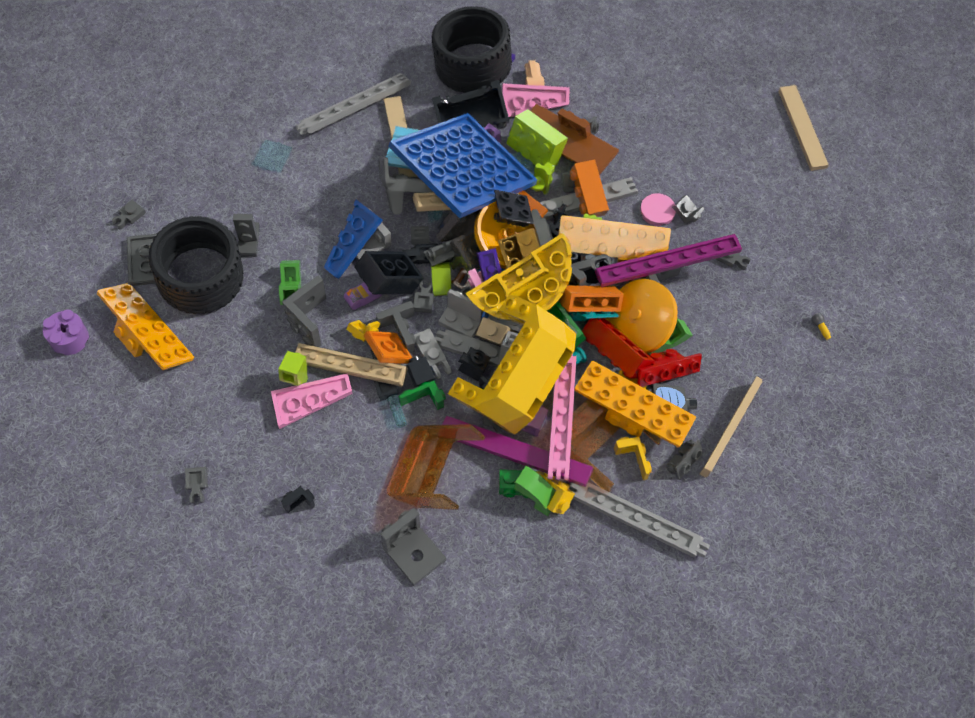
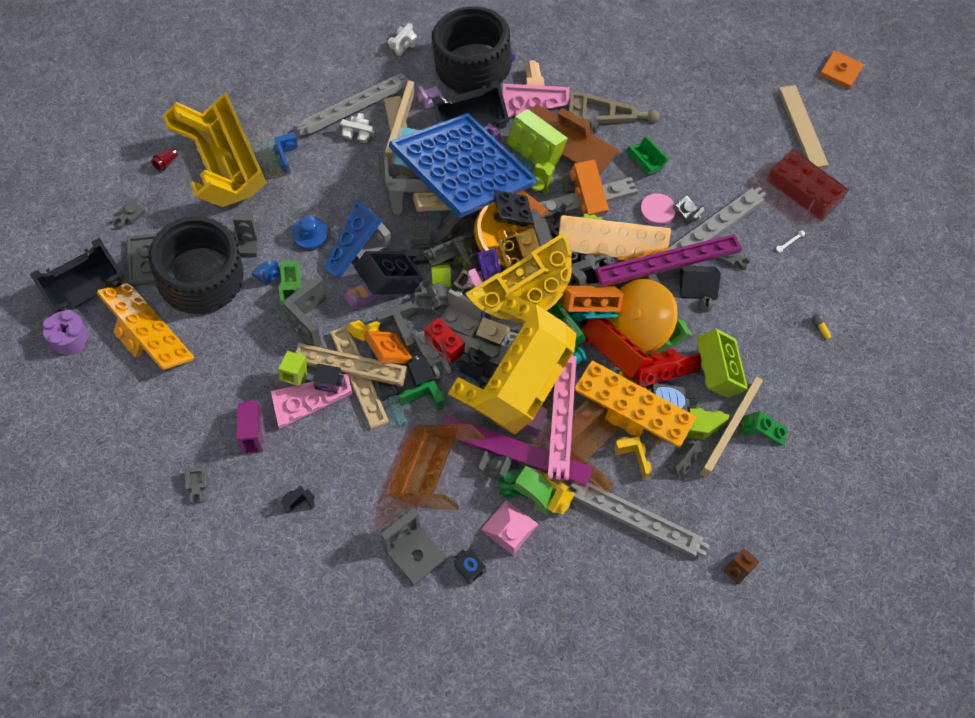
none -> black windscreen [29,237,124,314]
none -> dark red cone [151,148,178,171]
none -> yellow wedge [162,91,267,207]
none -> magenta slope [237,400,263,454]
none -> blue bracket [253,260,280,286]
none -> blue bracket [273,132,298,175]
none -> blue plate [291,216,328,251]
none -> black brick [313,364,344,393]
none -> tan tile [330,325,389,431]
none -> white hips [341,113,375,144]
none -> tan tile [385,81,414,166]
none -> white hips [388,23,417,56]
none -> lavender bracket [417,86,444,109]
none -> red brick [424,317,465,365]
none -> dark grey piece [426,283,454,311]
none -> black brick [454,548,486,585]
none -> dark grey bracket [476,451,512,478]
none -> bright pink slope [481,500,538,555]
none -> dark tan plate [569,92,660,124]
none -> green bracket [626,136,668,175]
none -> light grey hinge [668,187,767,250]
none -> black slope [680,265,721,300]
none -> lime slope [686,408,729,440]
none -> lime brick [697,328,748,398]
none -> dark grey hinge [698,296,714,312]
none -> reddish brown bracket [723,548,760,585]
none -> green bracket [740,411,787,446]
none -> clear red piece [767,149,849,221]
none -> white hinge [776,231,805,253]
none -> orange plate [820,51,864,89]

